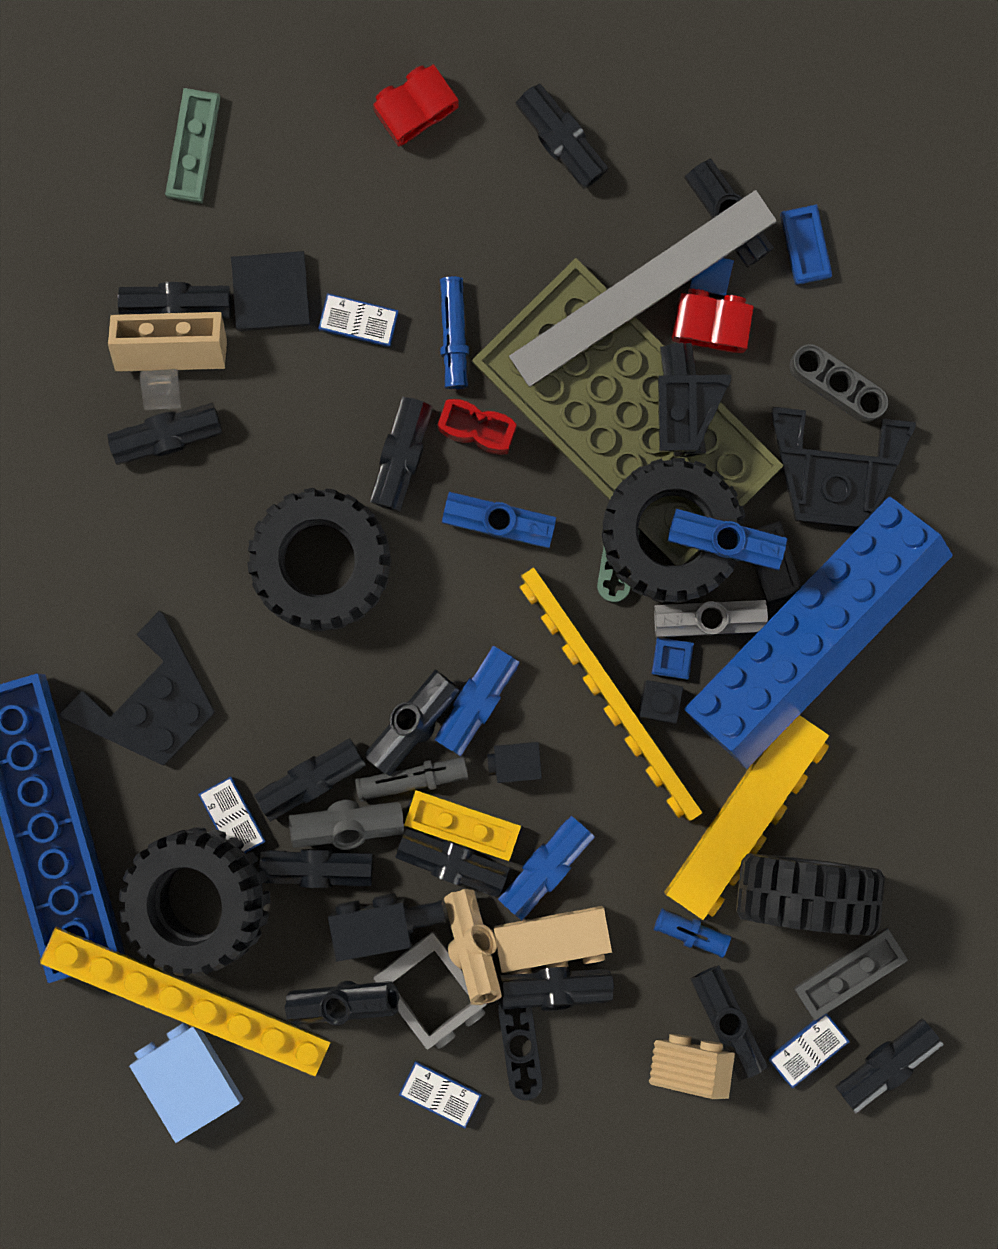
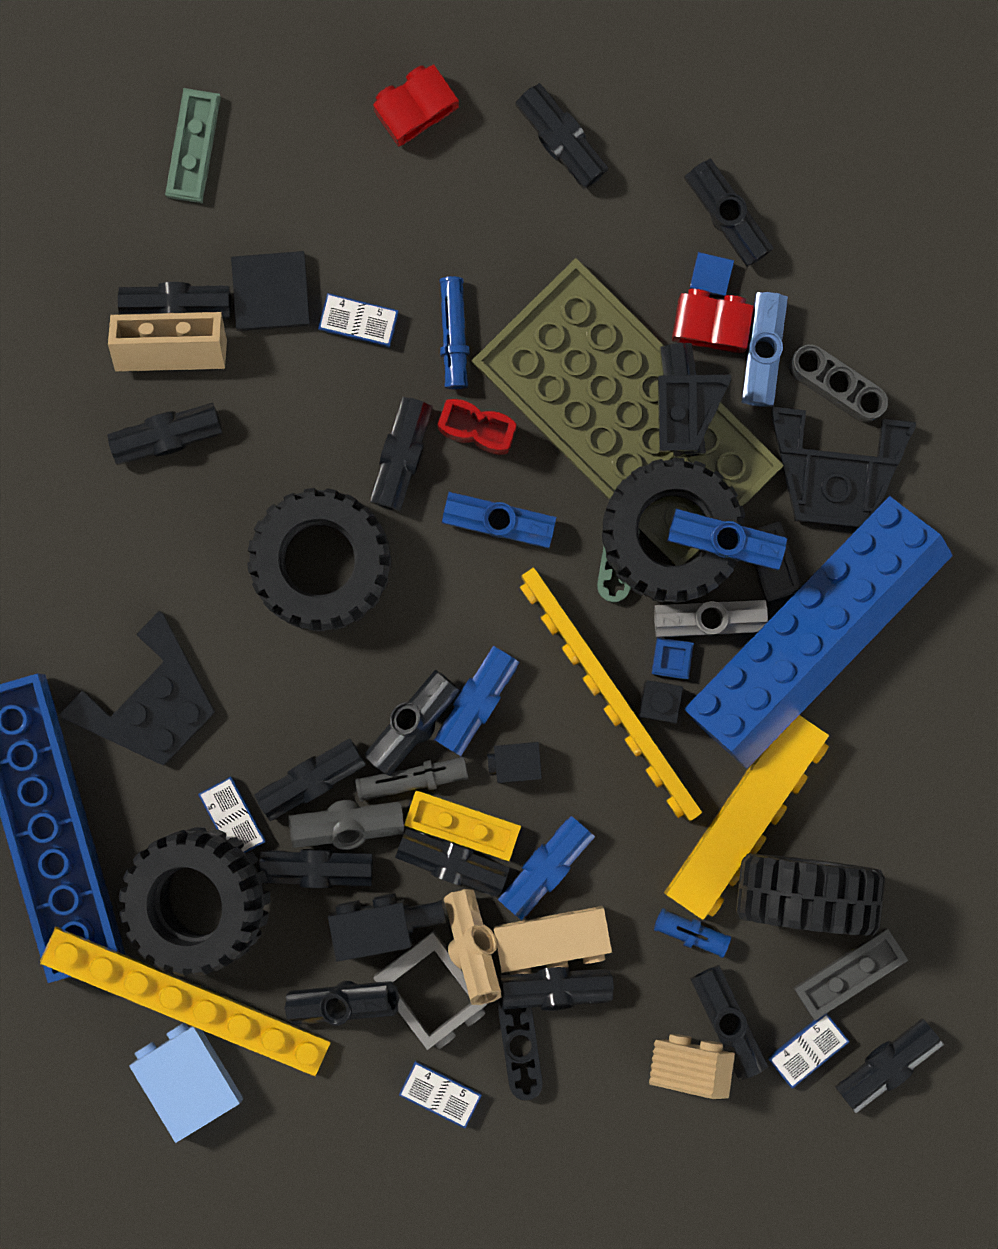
clear plate [140,369,181,410] -> none
light grey tile [509,190,777,388] -> none
blue tile [780,204,832,285] -> none
none -> medium blue piece [741,292,788,407]

